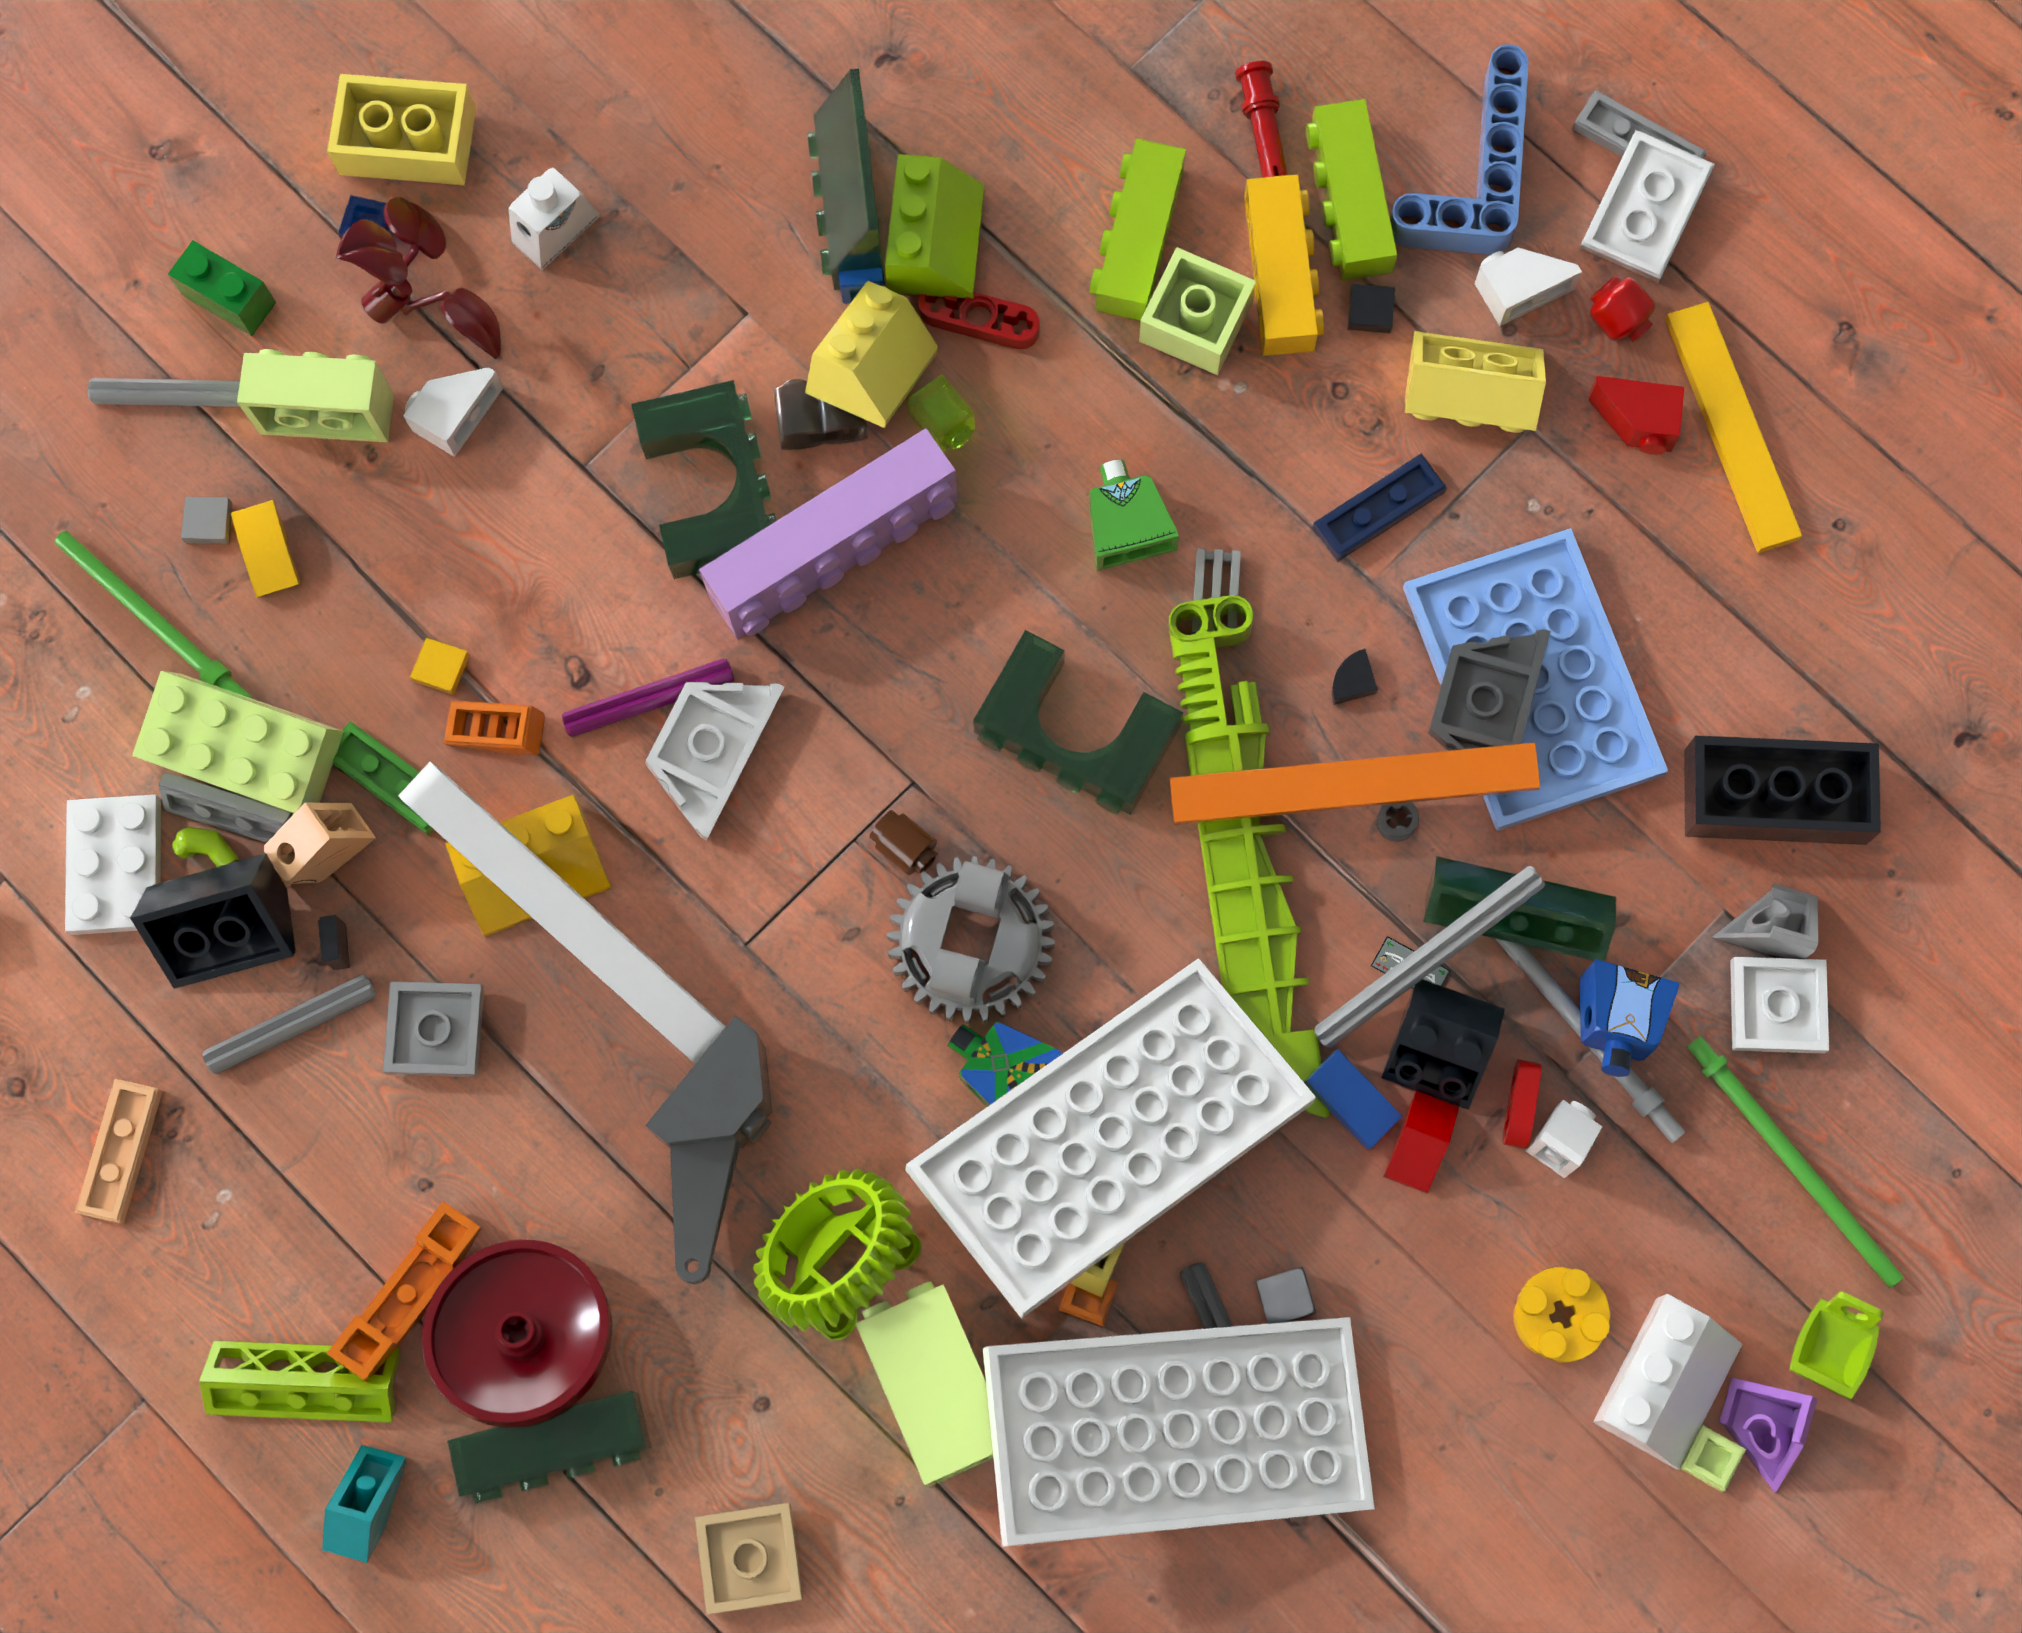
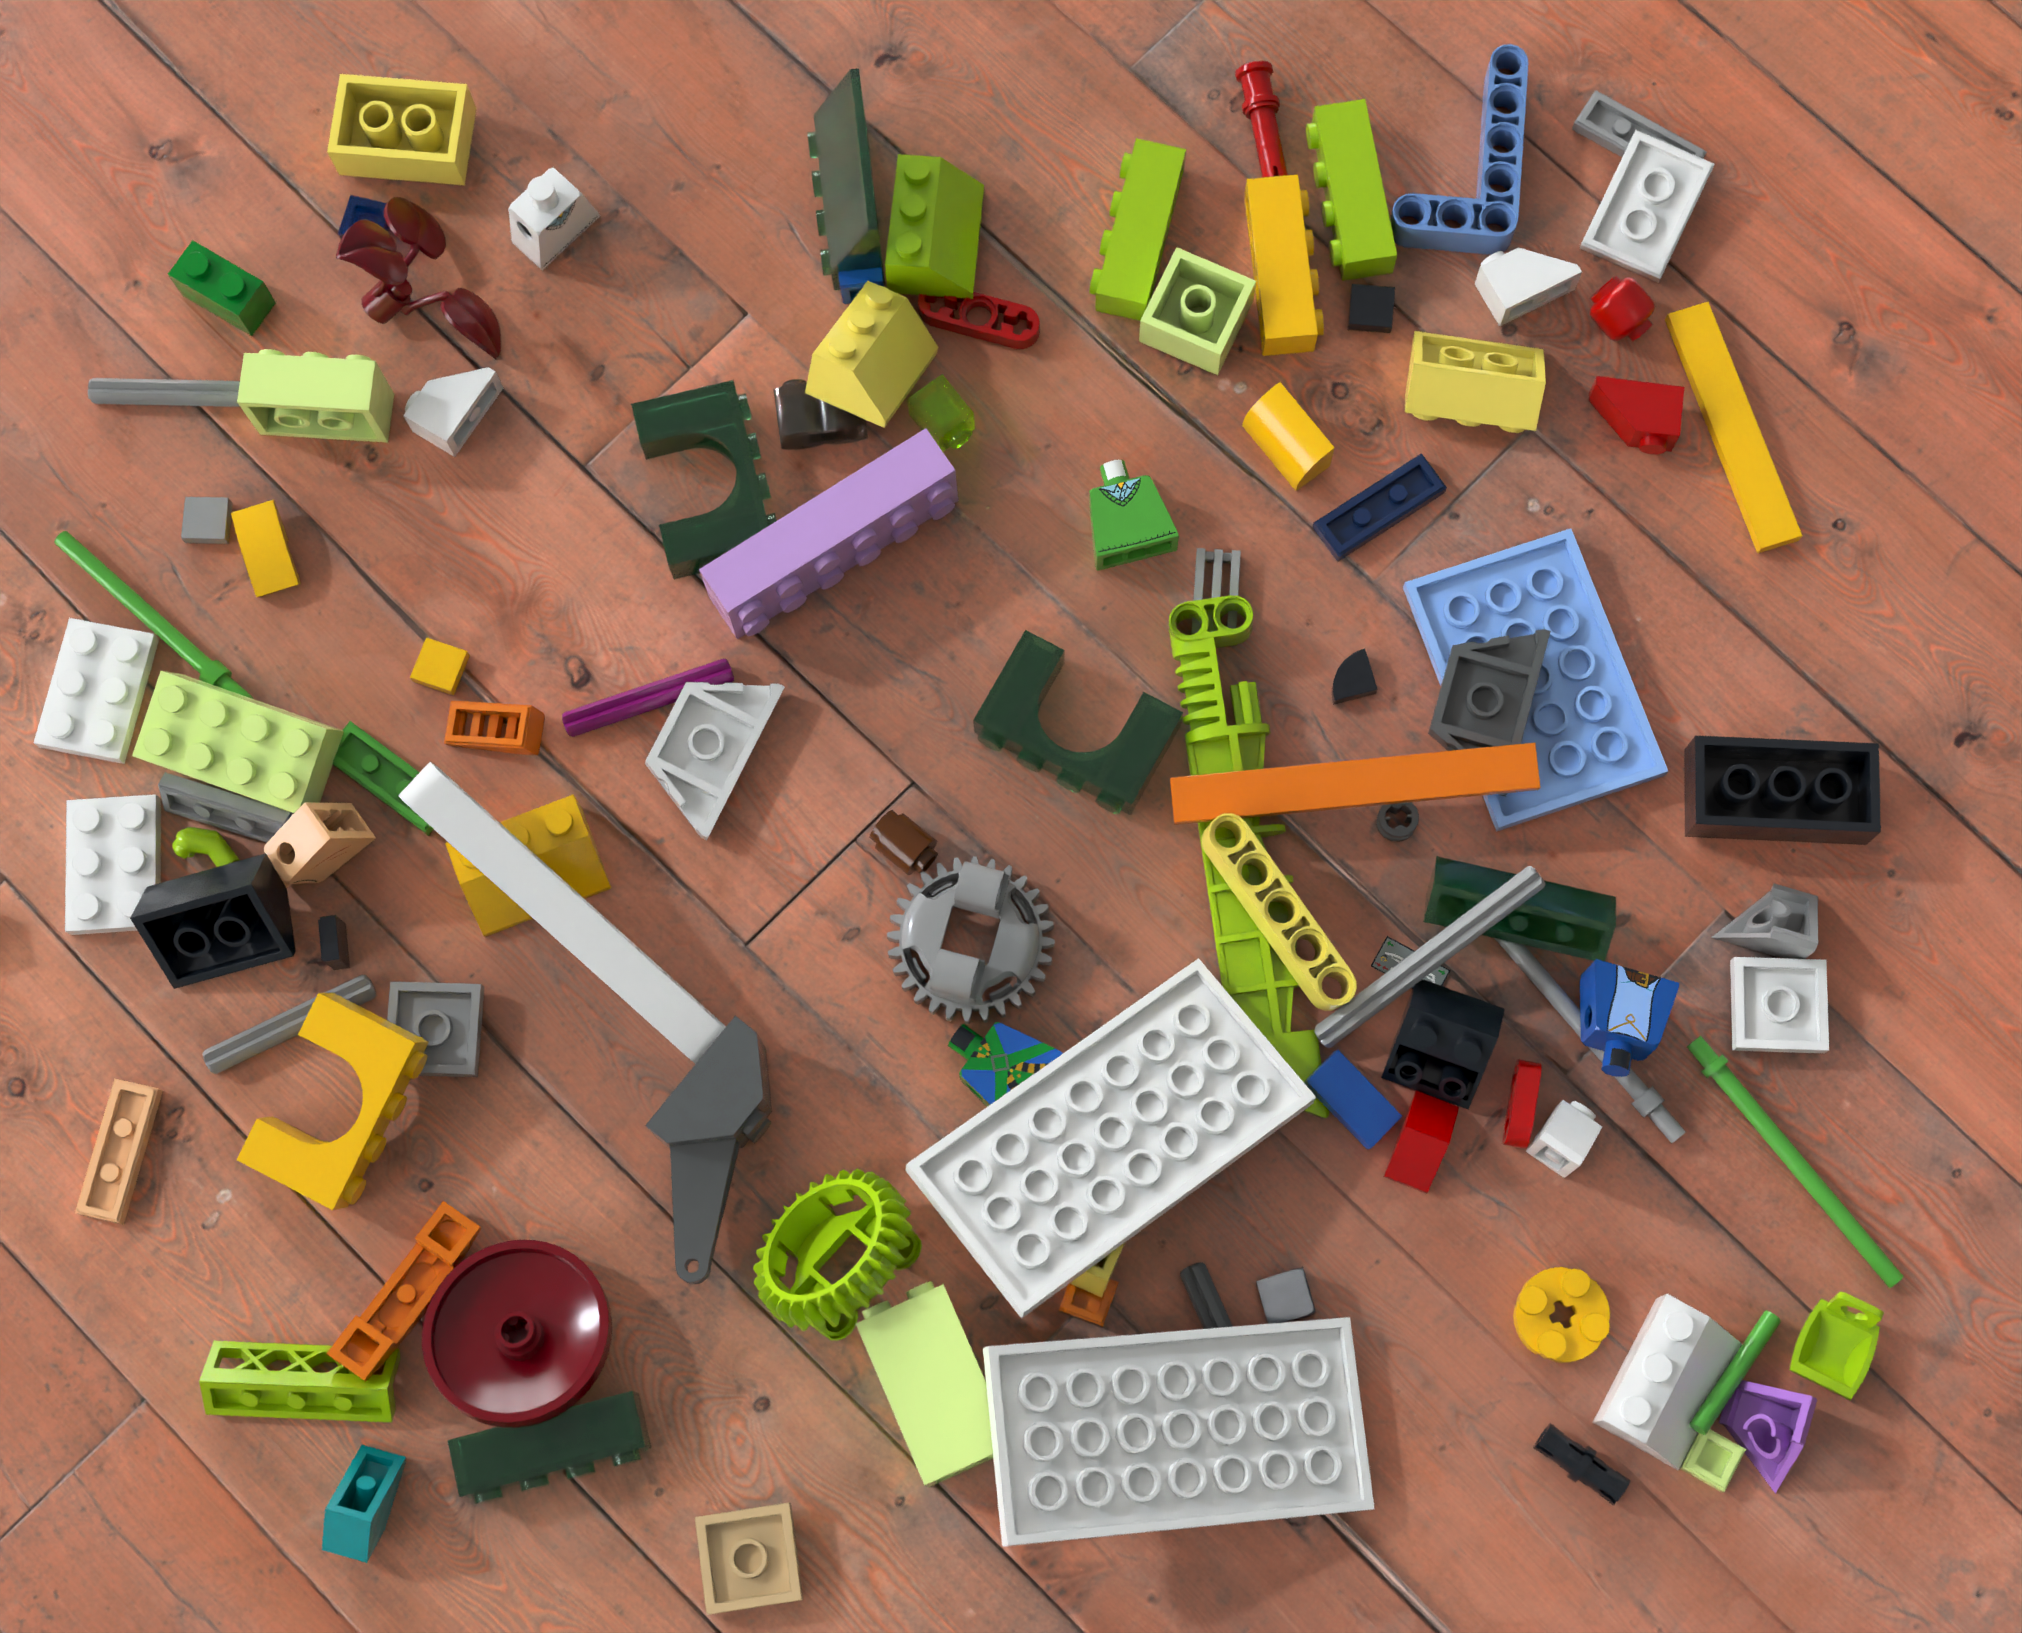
none -> white plate [34,618,159,764]
none -> yellow arch [236,993,429,1210]
none -> light yellow beam [1202,813,1357,1011]
none -> yellow brick [1242,382,1335,491]
none -> black pin [1533,1423,1630,1505]
none -> bright green bar [1690,1311,1781,1435]

